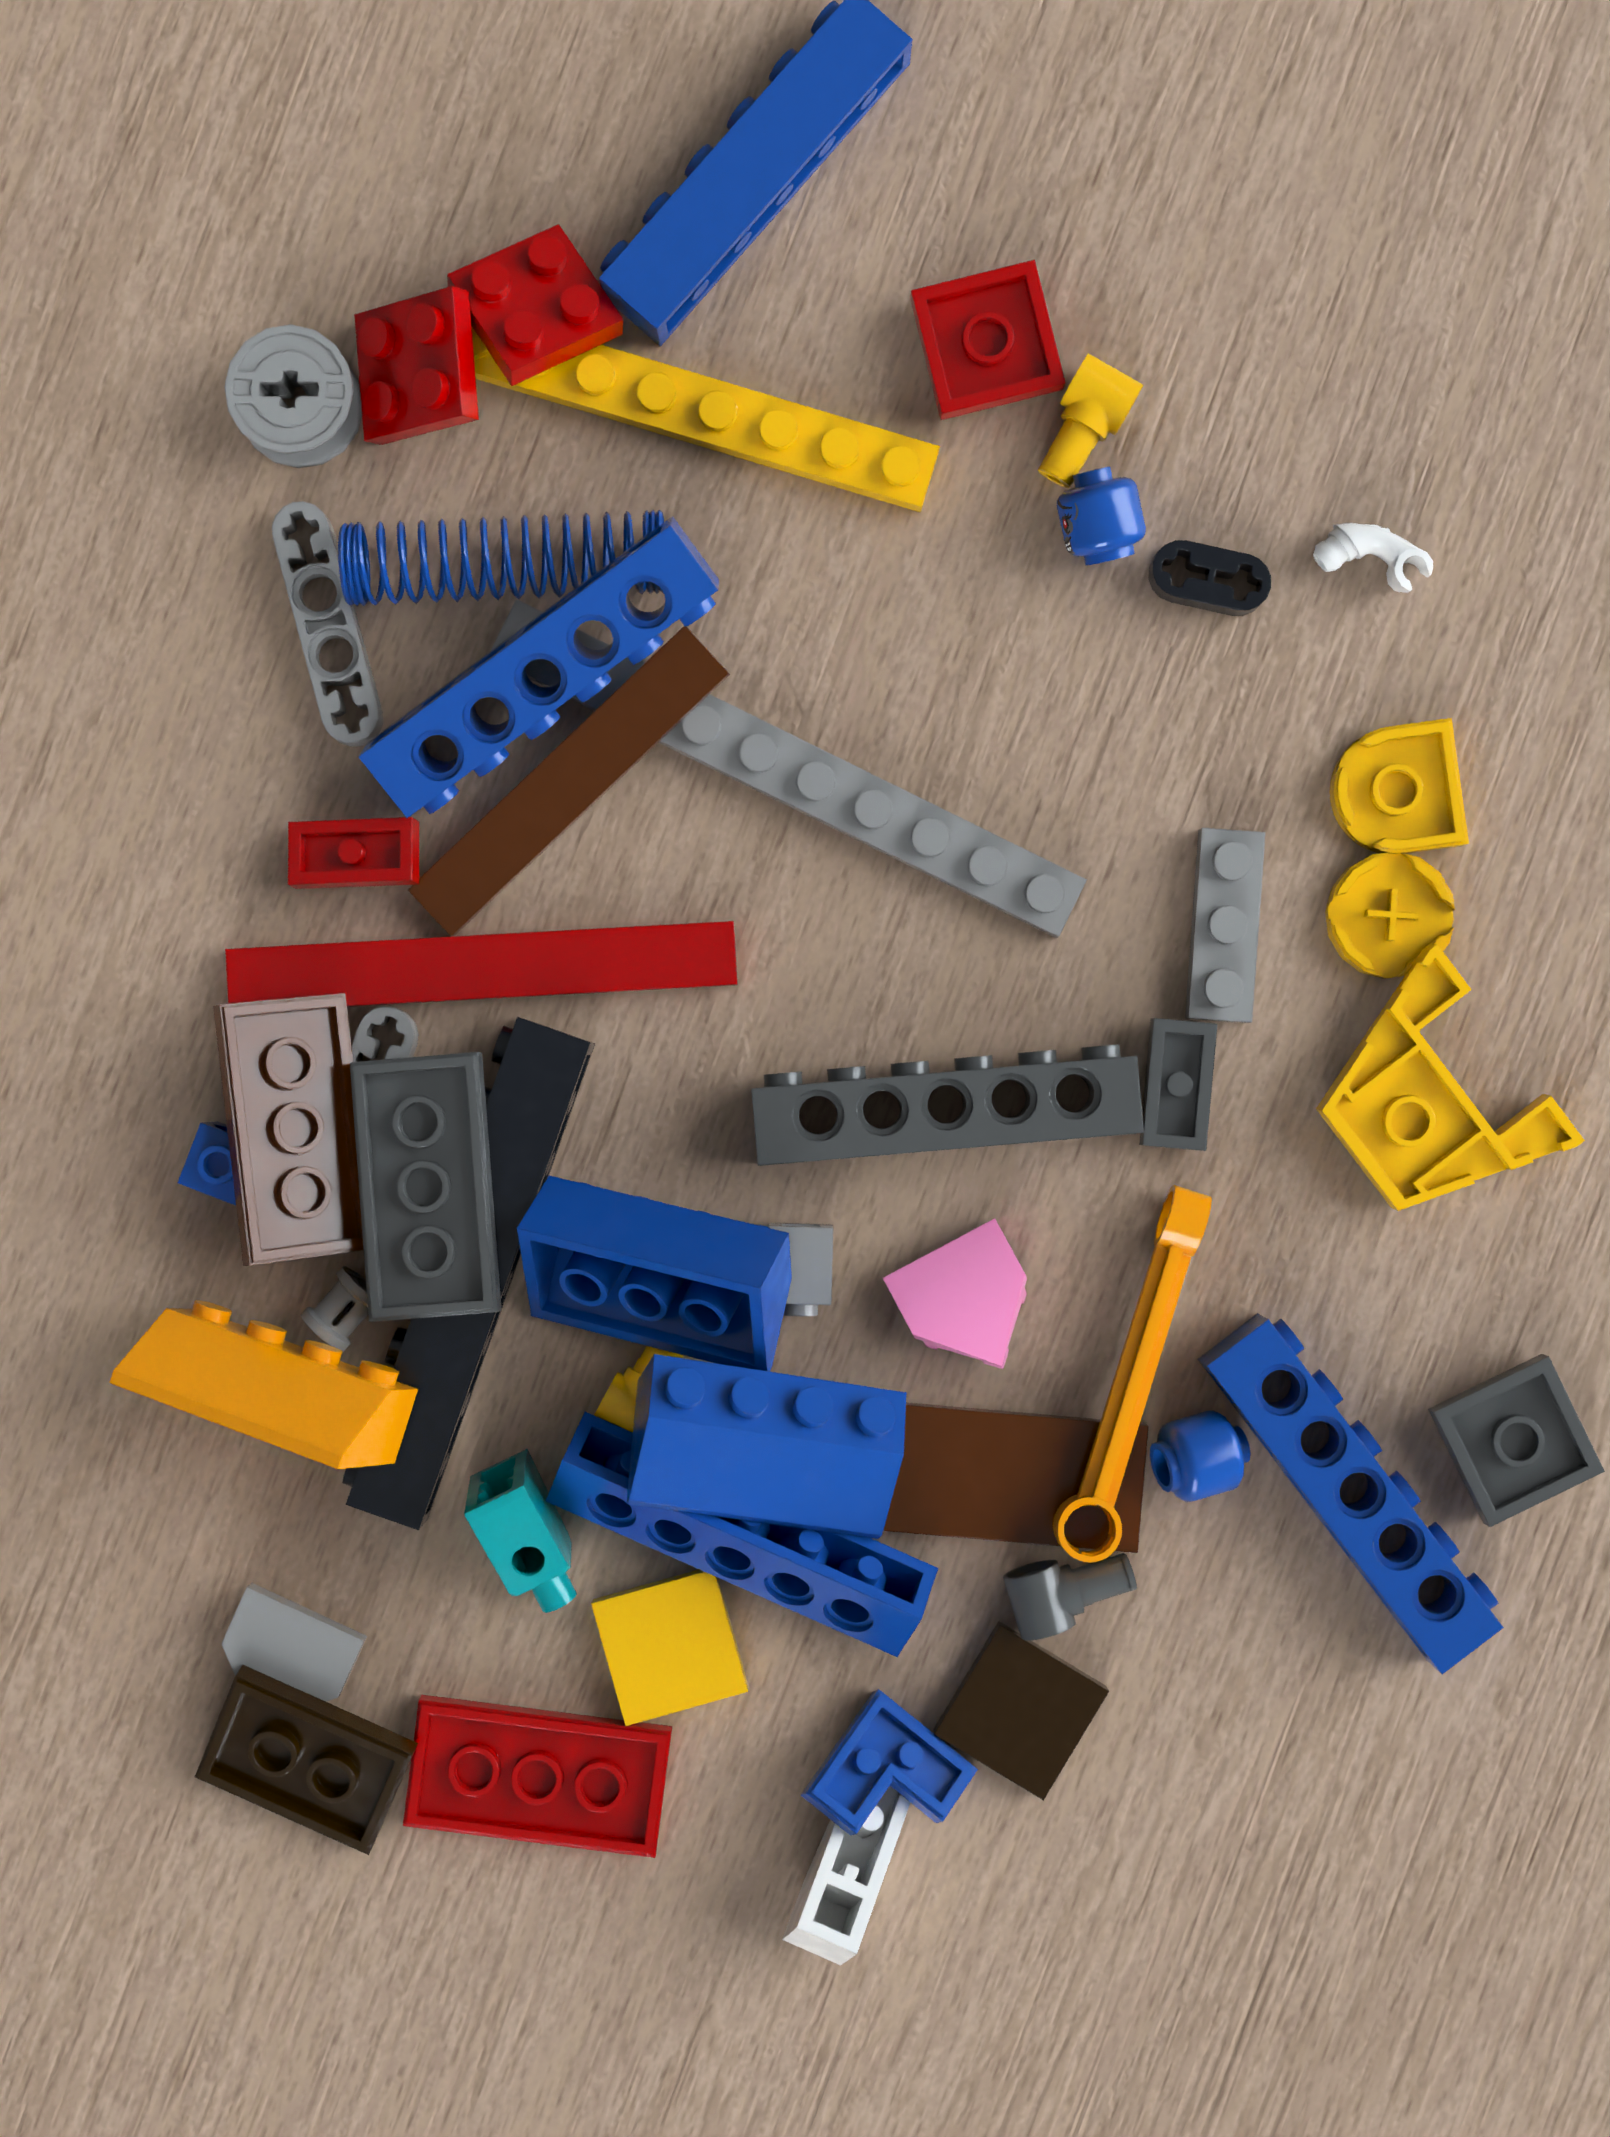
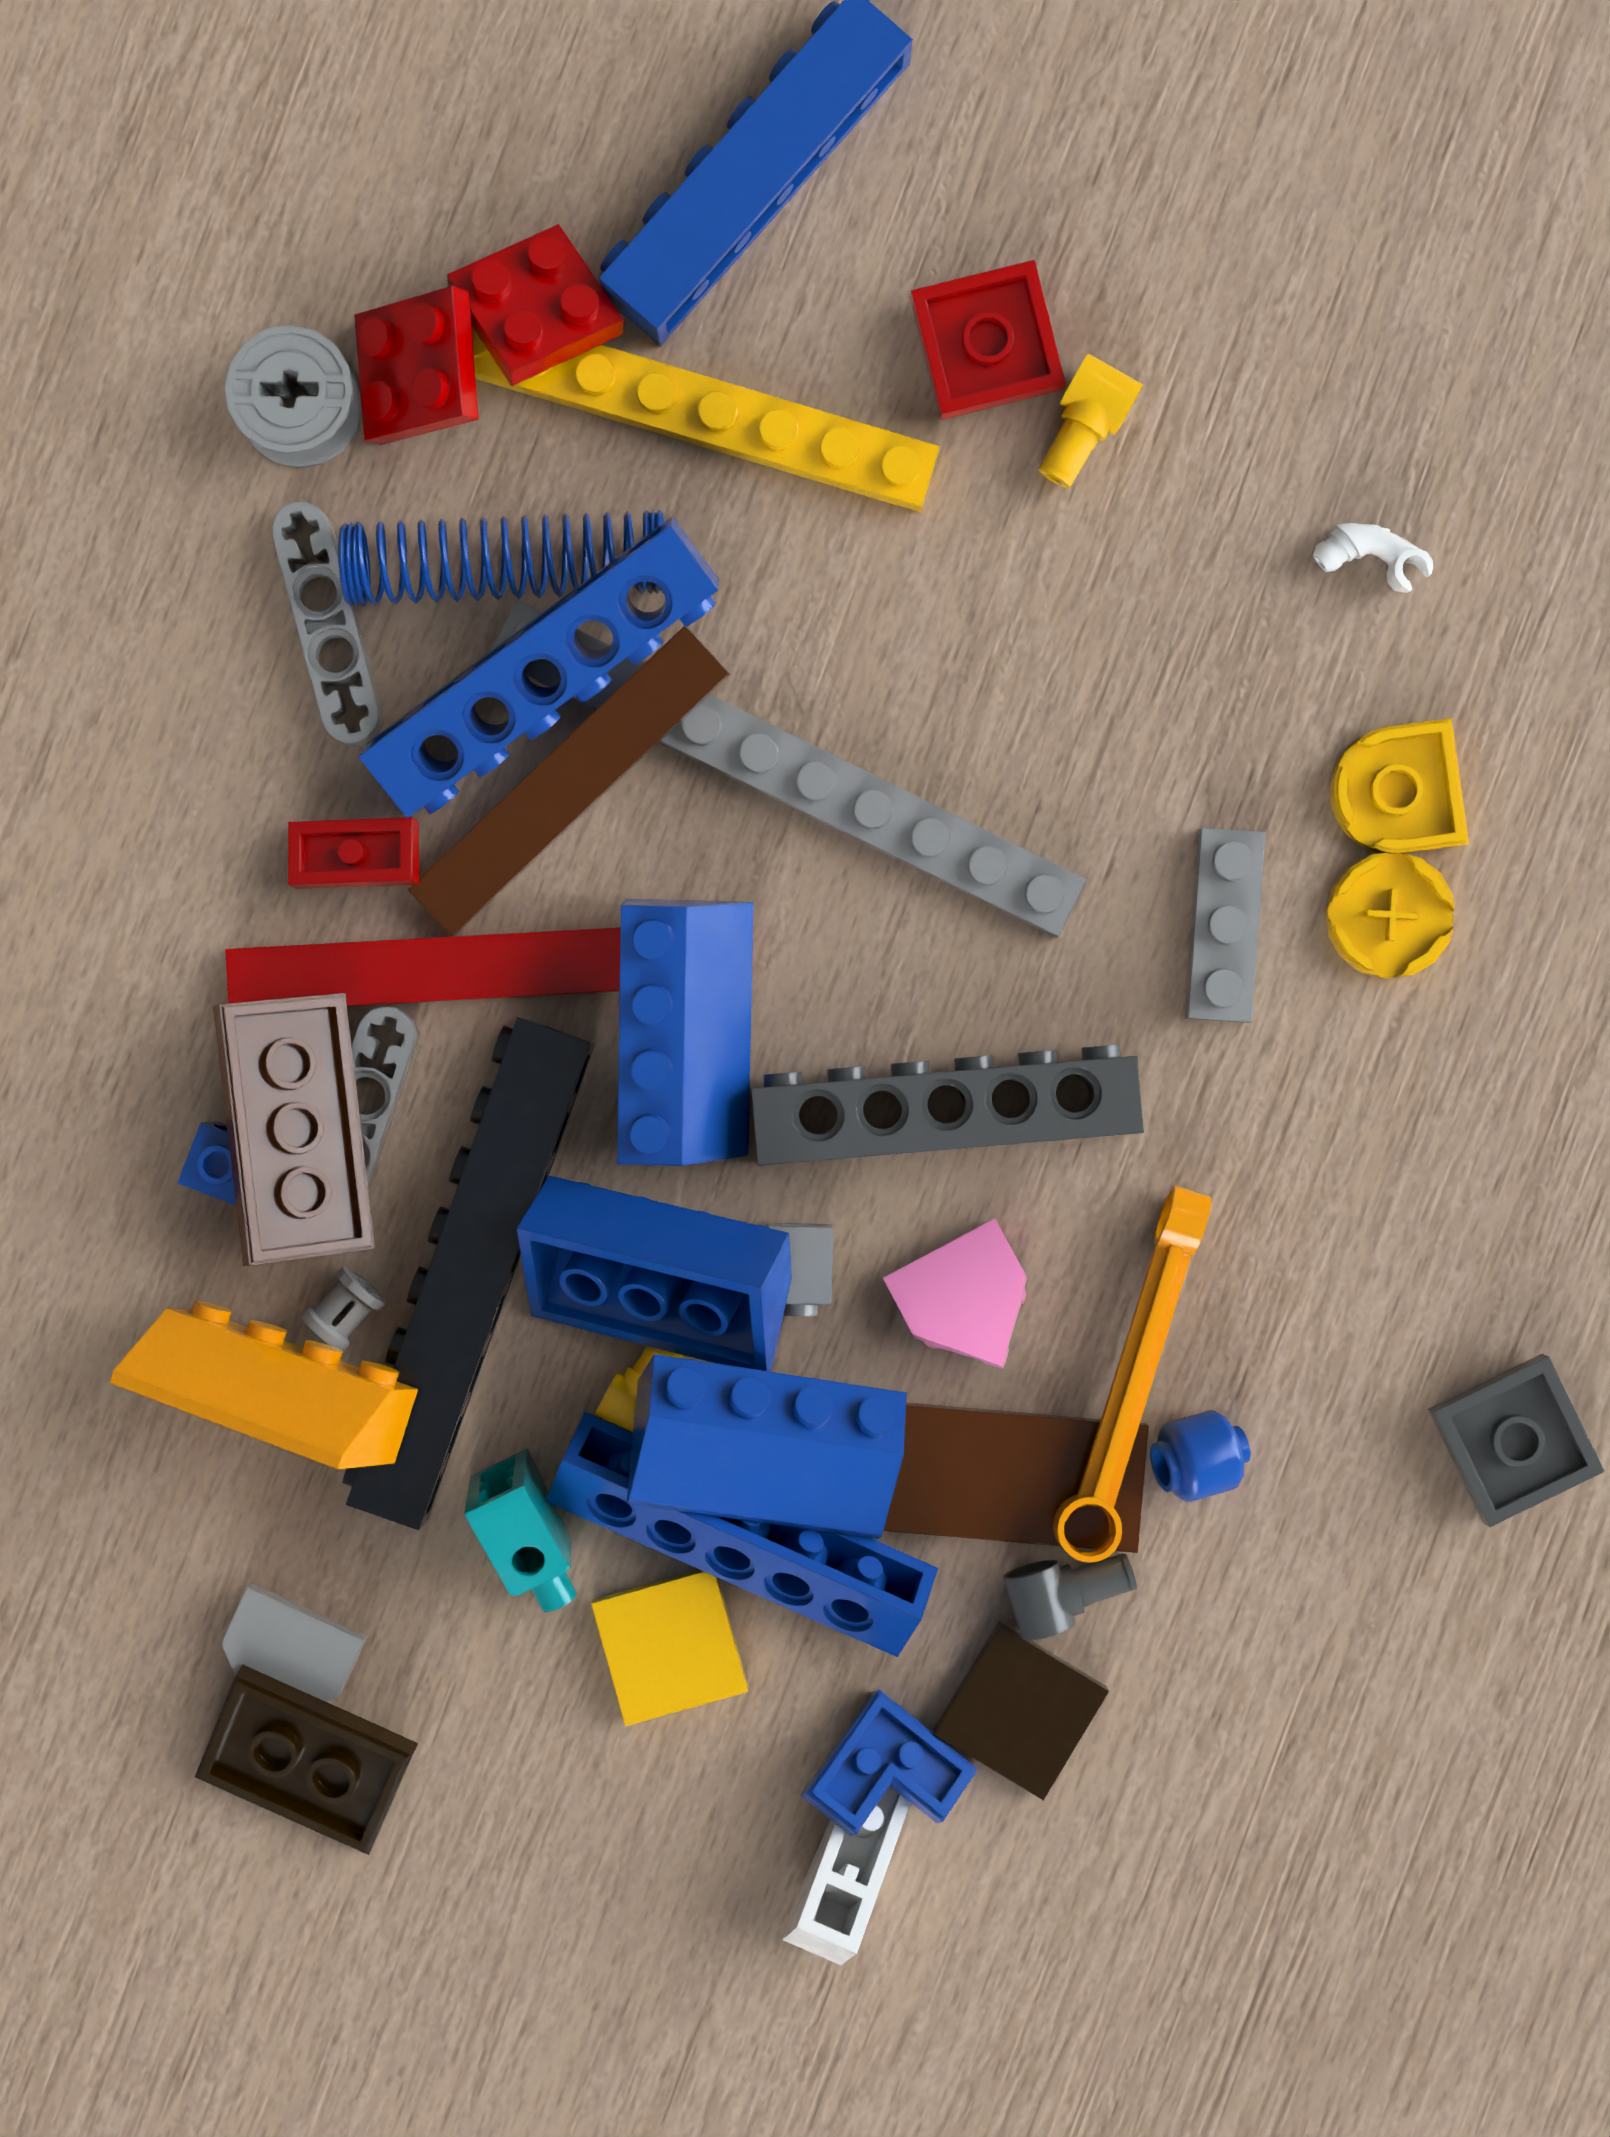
dark grey tile [350,1052,502,1322] -> none
red tile [403,1695,672,1858] -> none
blue head [1057,466,1146,565] -> none
dark grey plate [1139,1018,1218,1151] -> none
black beam [1148,540,1271,616] -> none
blue brick [1197,1313,1504,1674] -> none
yellow wing [1316,944,1585,1211] -> none
none -> blue slope [617,899,754,1166]

